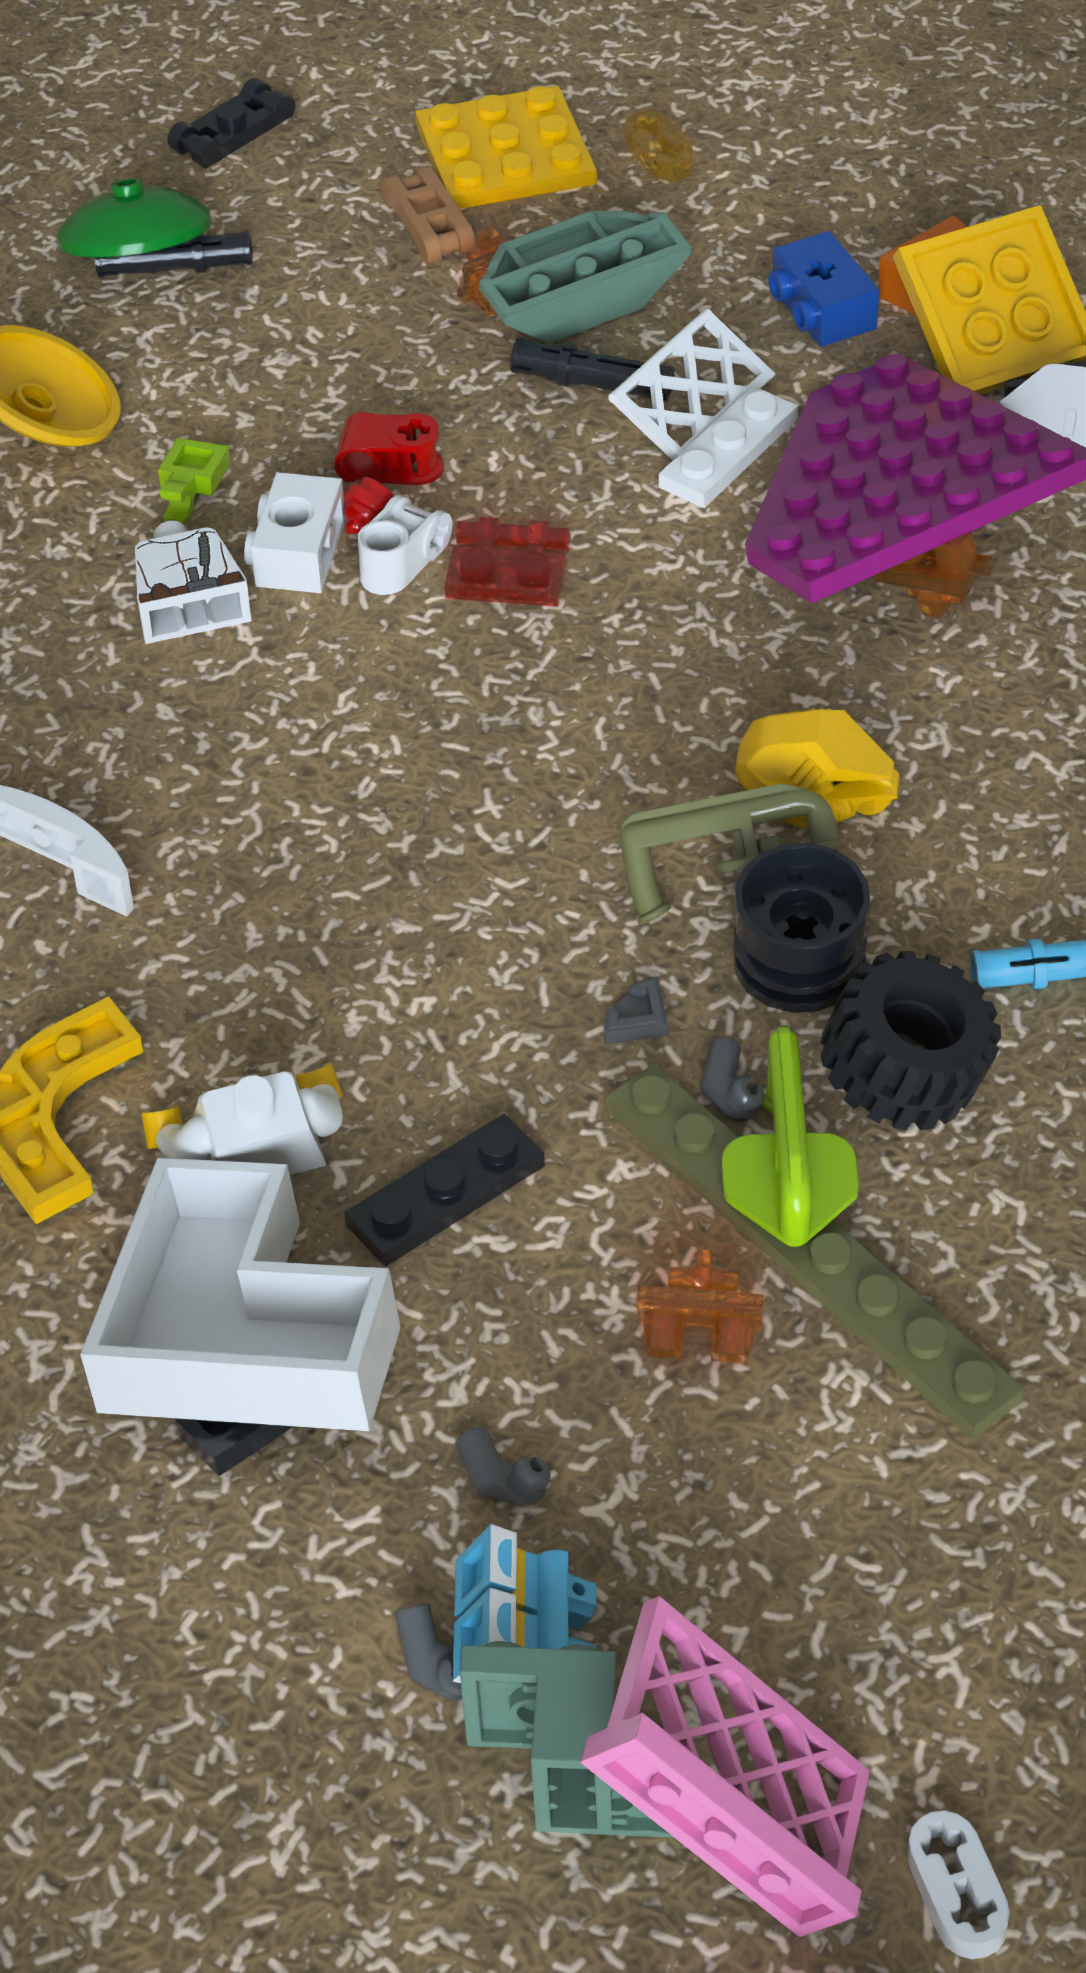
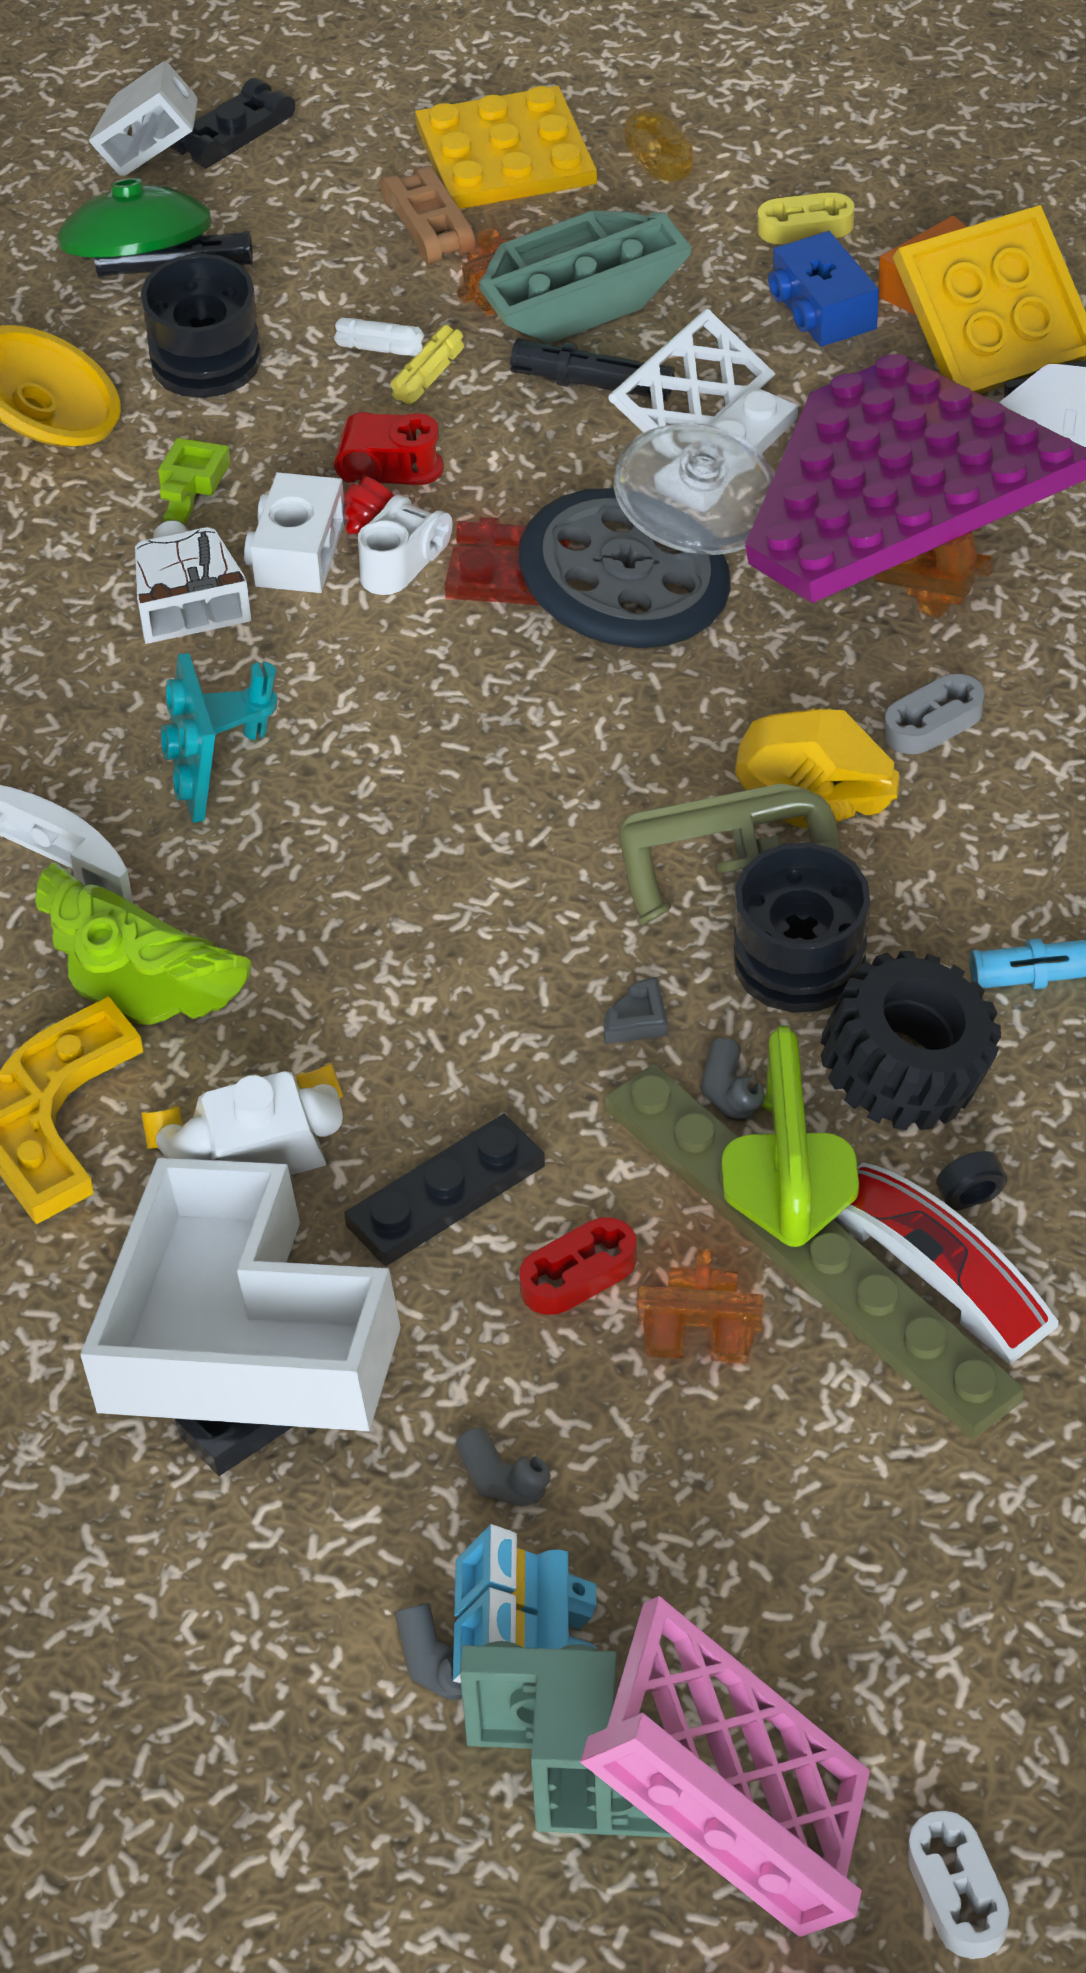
none -> lime piece [35,862,252,1025]
none -> white torso [89,62,198,176]
none -> black wheel [140,253,261,398]
none -> teal plate [160,653,277,823]
none -> white axle [334,317,424,356]
none -> light yellow axle [390,325,464,405]
none -> wedge [519,488,731,648]
none -> red beam [519,1217,637,1315]
none -> clear dish [614,423,776,555]
none -> light yellow beam [758,193,854,244]
none -> slope [834,1162,1058,1365]
none -> light grey beam [884,674,985,754]
none -> black tile [936,1151,1007,1210]

